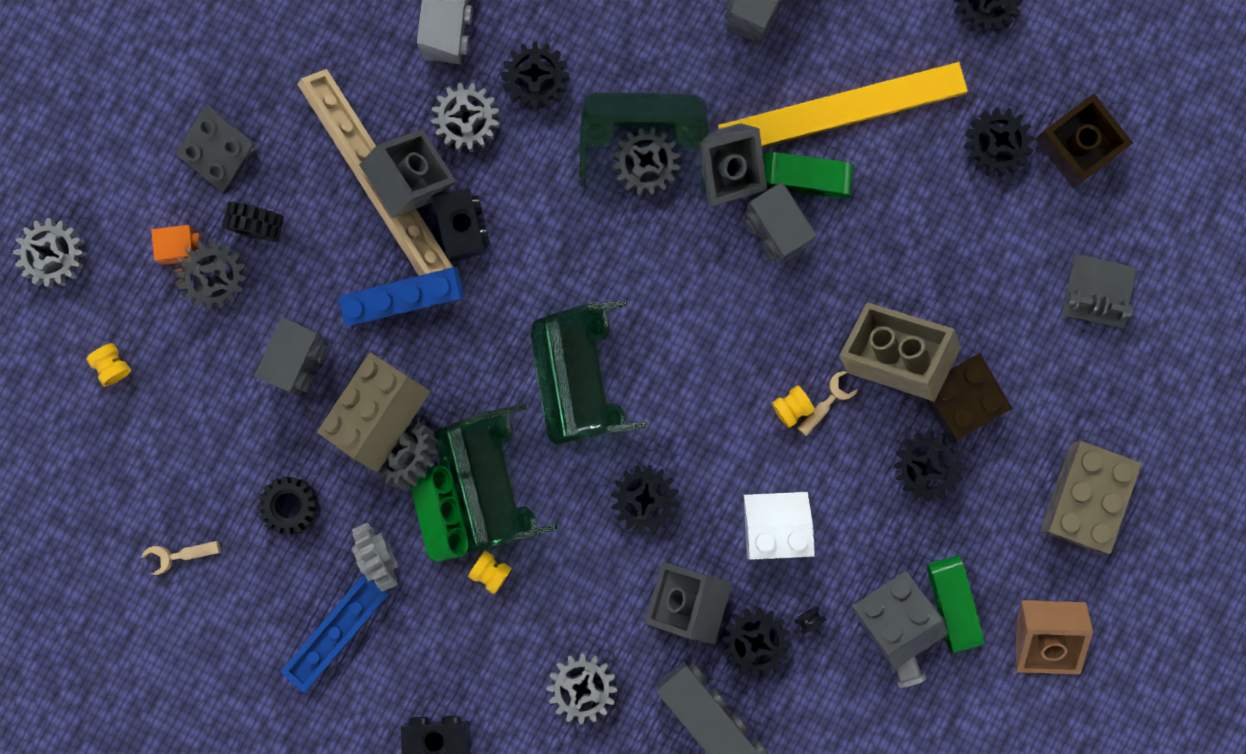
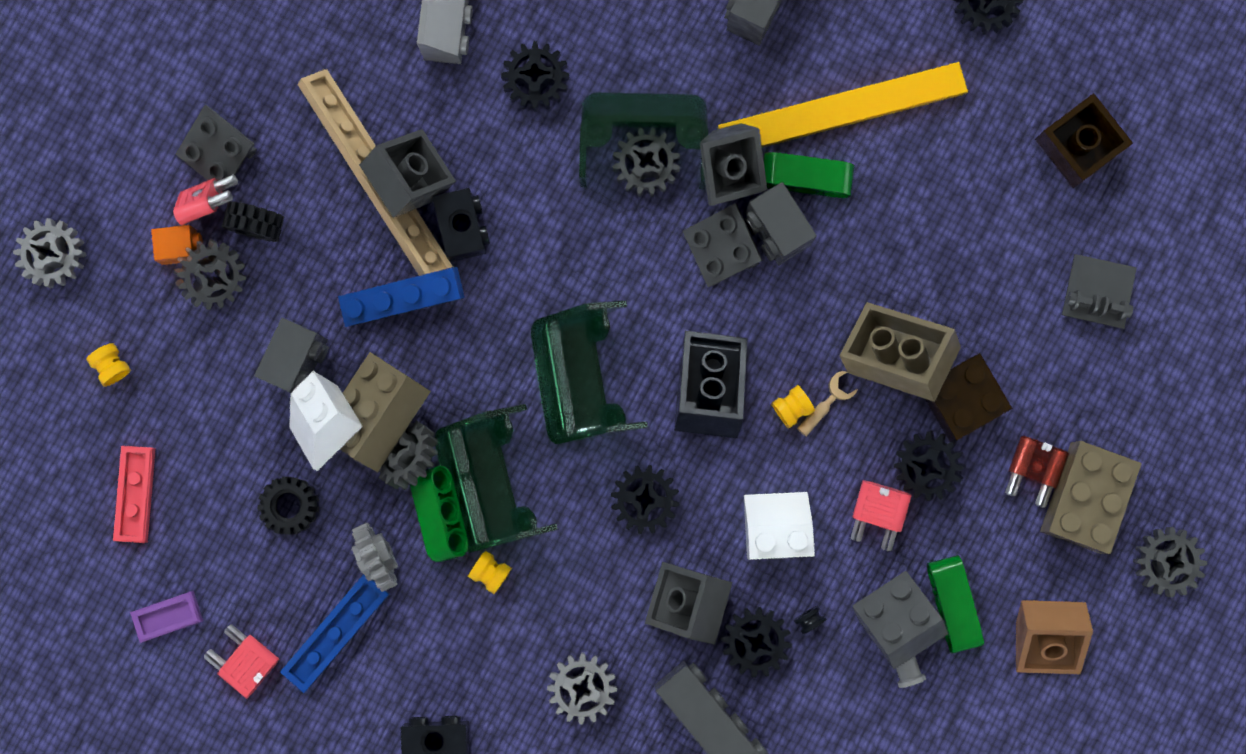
tan piece [141,541,221,575] -> none
light grey gear [431,83,500,152] -> none
black gear [963,107,1035,177] -> none
none -> coral tile [113,446,156,543]
none -> medium lavender tile [130,591,203,643]
none -> coral piece [173,175,238,225]
none -> coral piece [204,624,280,699]
none -> white slope [289,371,363,471]
none -> black slope [674,331,748,438]
none -> dark grey hinge [683,203,763,288]
none -> coral piece [851,480,912,551]
none -> clear red piece [1005,436,1069,508]
none -> dark grey gear [1133,527,1207,597]

